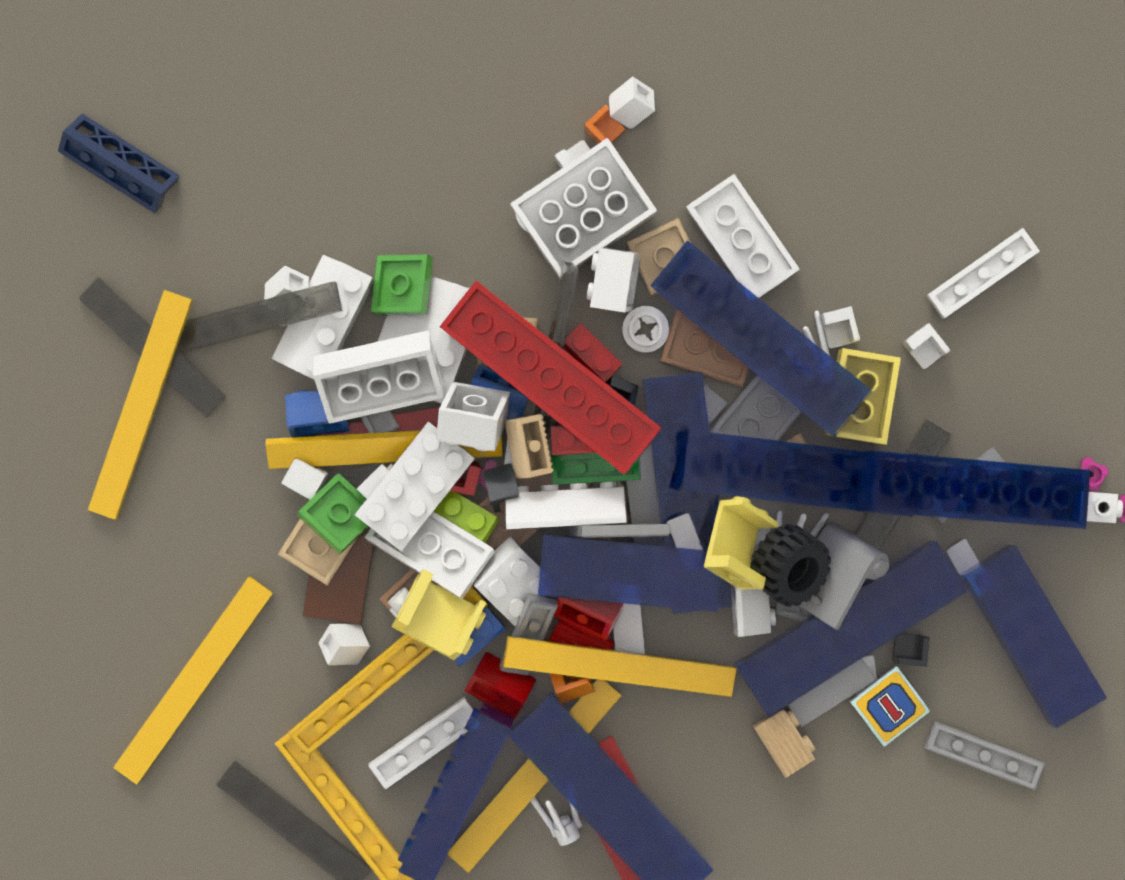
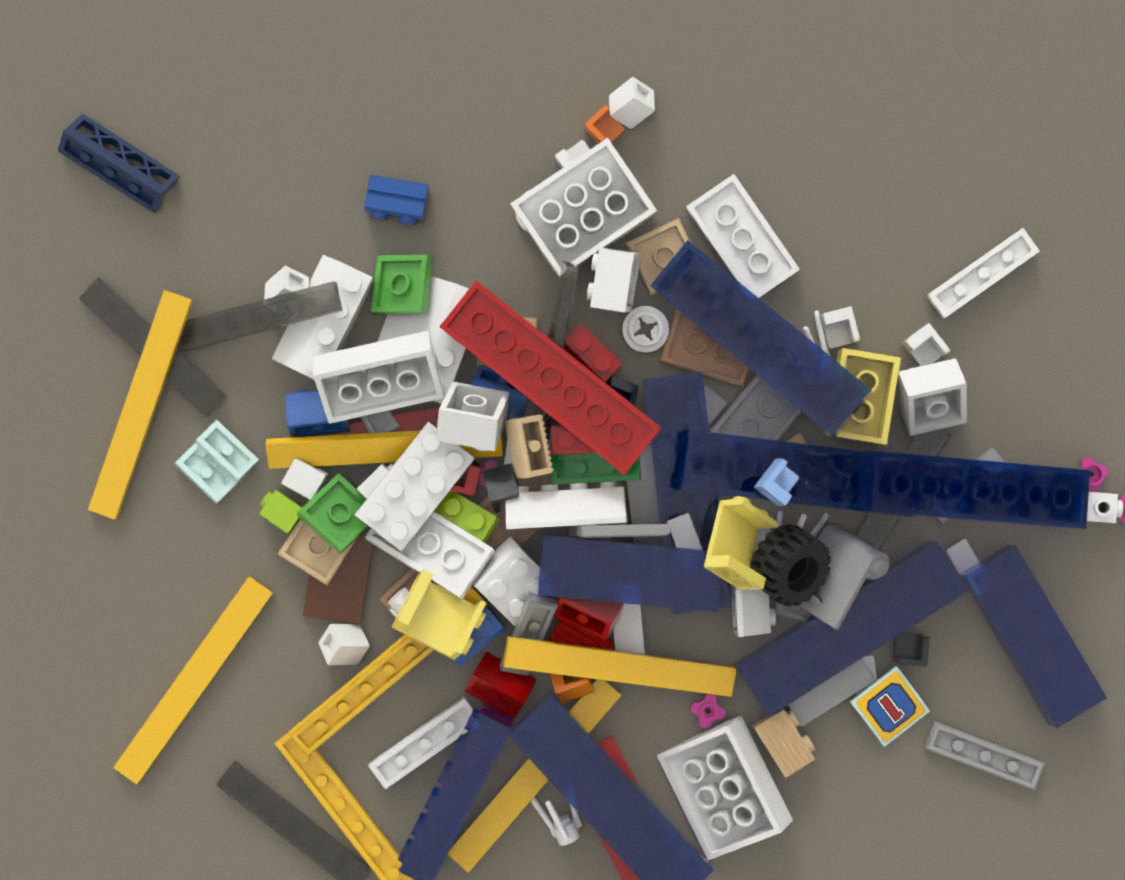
none -> light aqua slope [175,420,259,505]
none -> lime brick [259,490,303,534]
none -> blue brick [364,175,429,226]
none -> white slope [656,715,793,860]
none -> dark pink plate [691,694,725,728]
none -> light blue panel [754,458,799,506]
none -> white brick [898,358,967,436]

